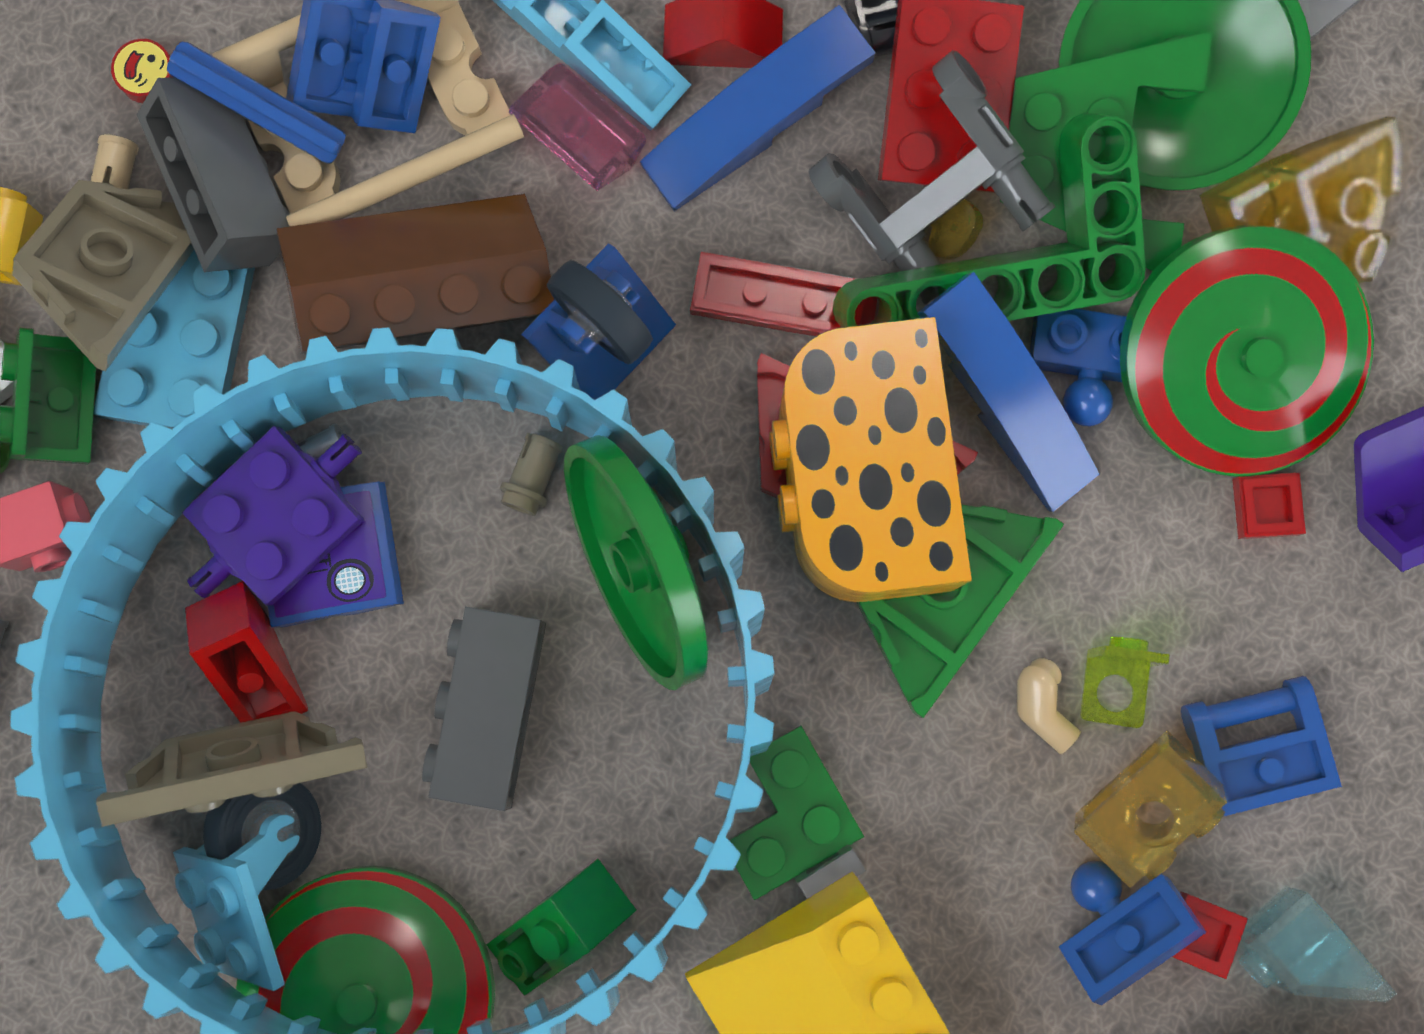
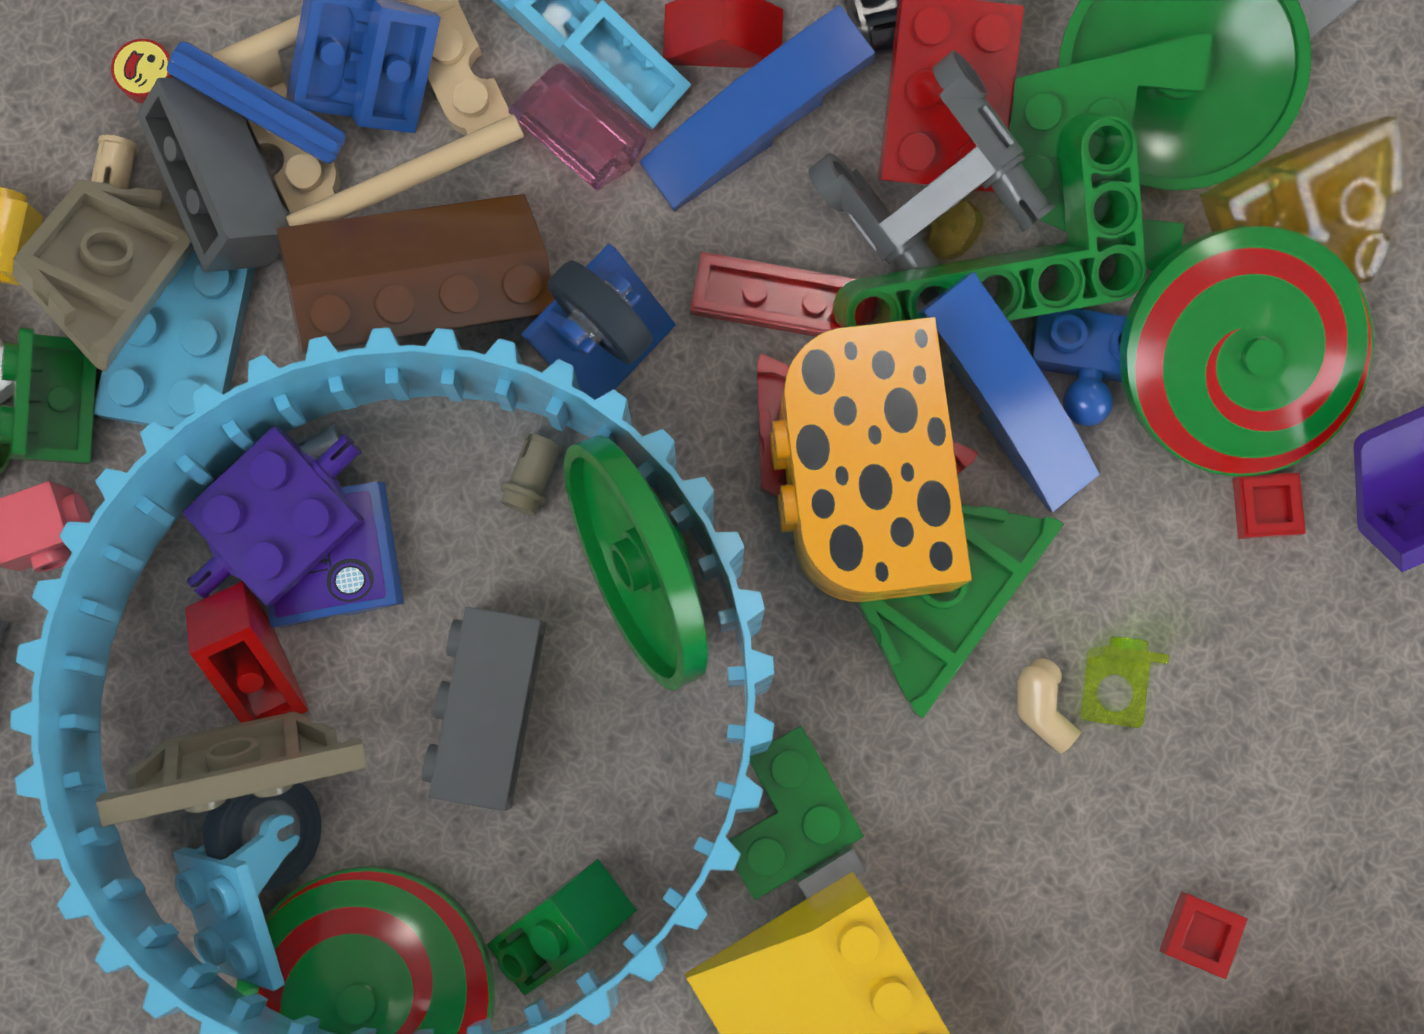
blue plate [1059,860,1207,1006] -> none
clear yellow brick [1074,730,1227,888] -> none
blue plate [1181,676,1342,817] -> none
clear light blue slope [1238,886,1397,1002] -> none

